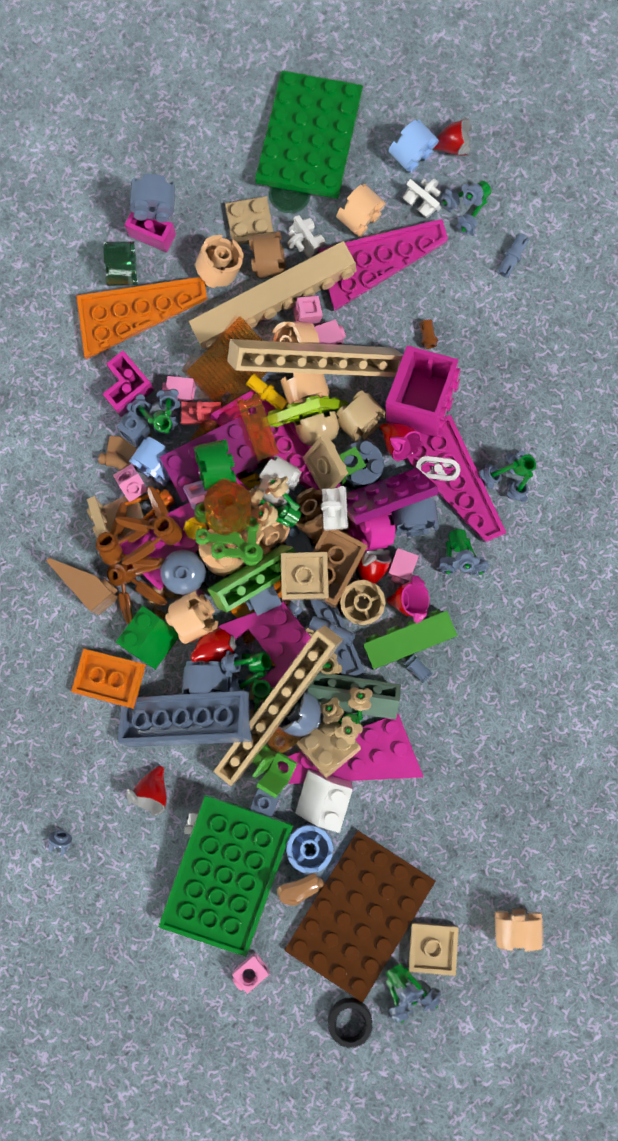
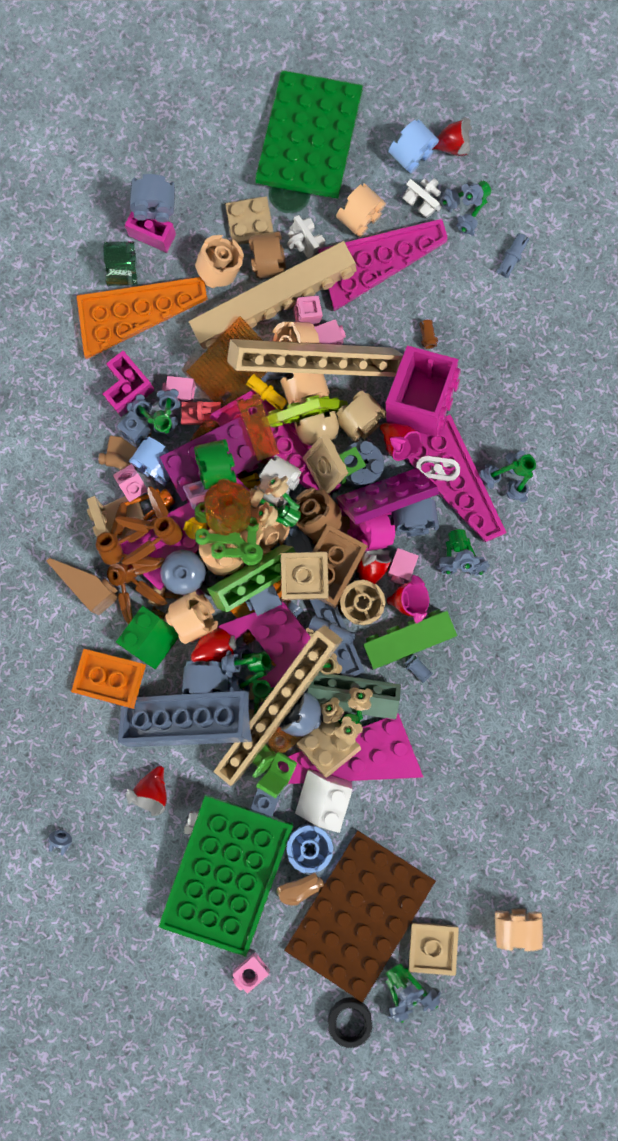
white hips [321,486,348,531] -> none

